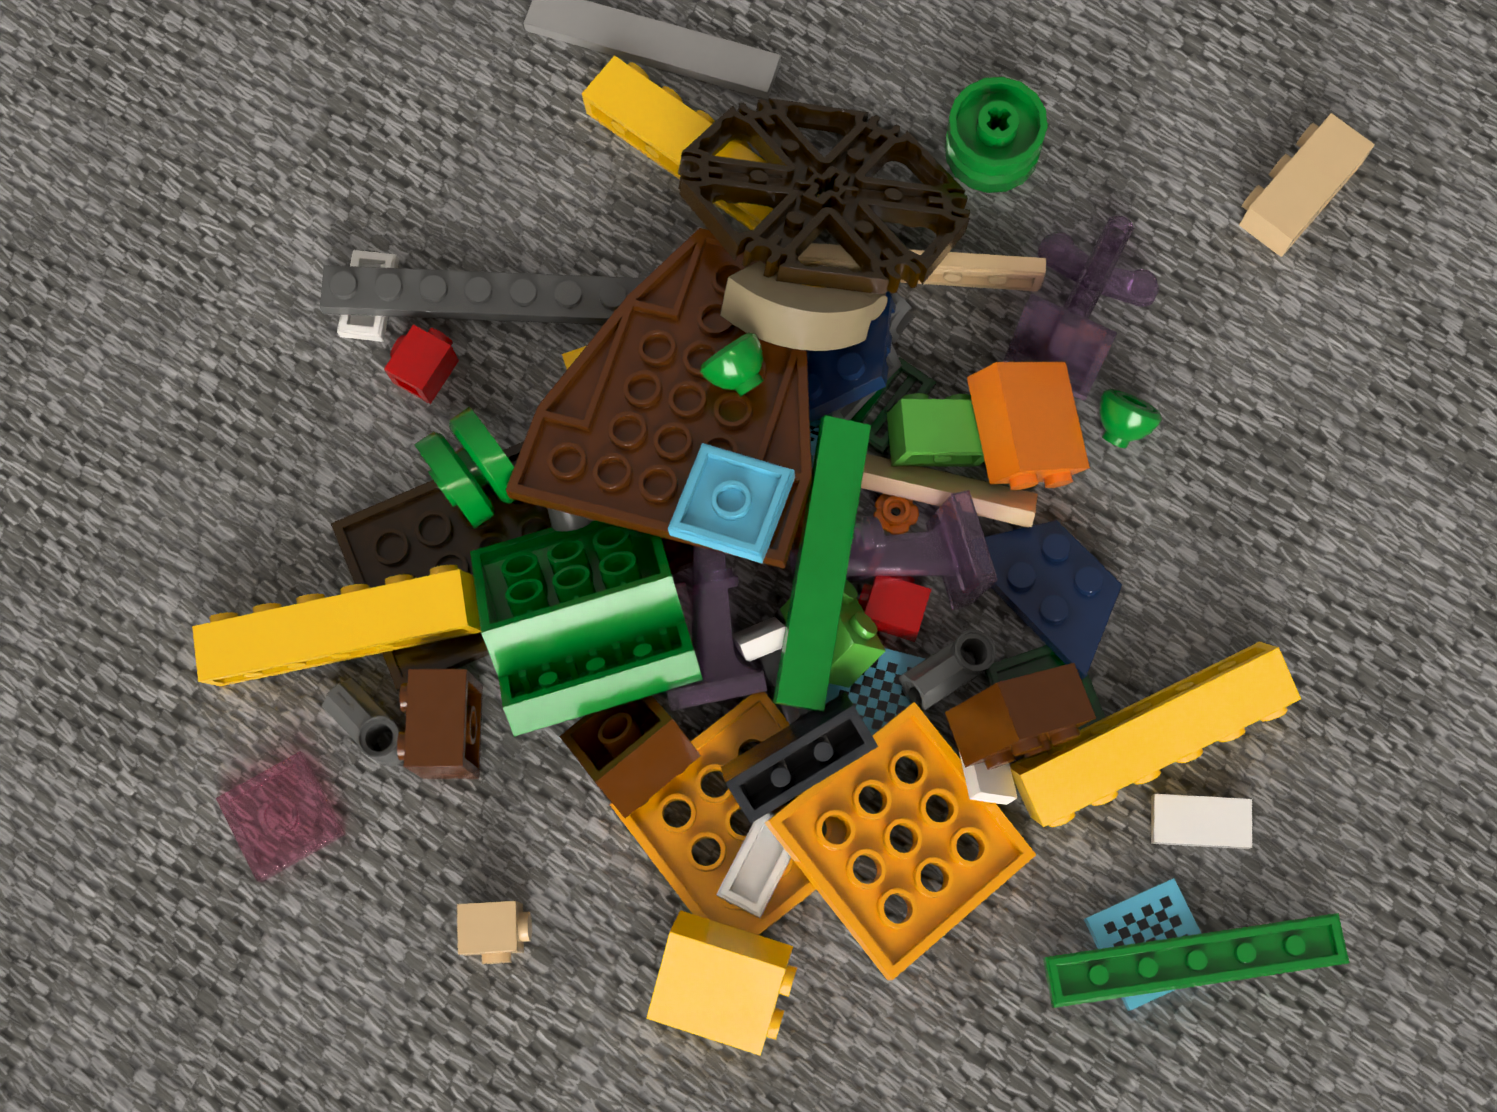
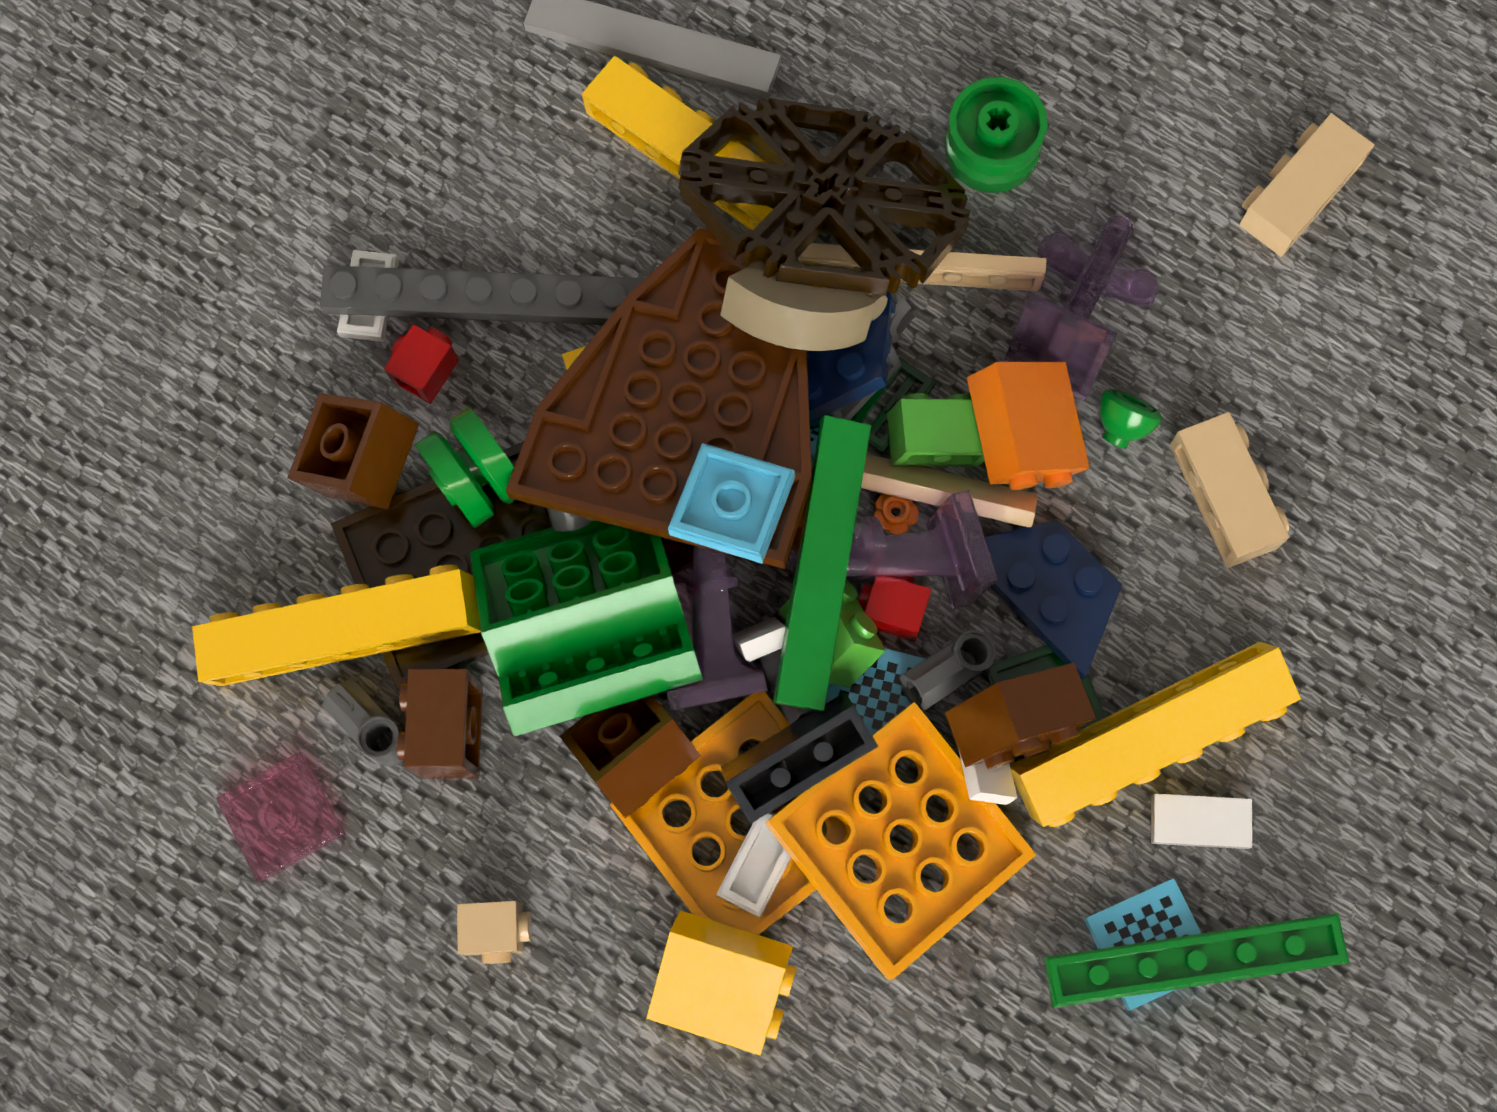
green brick [700,332,764,397] -> none
none -> reddish brown brick [287,393,419,510]
none -> tan brick [1170,412,1289,568]

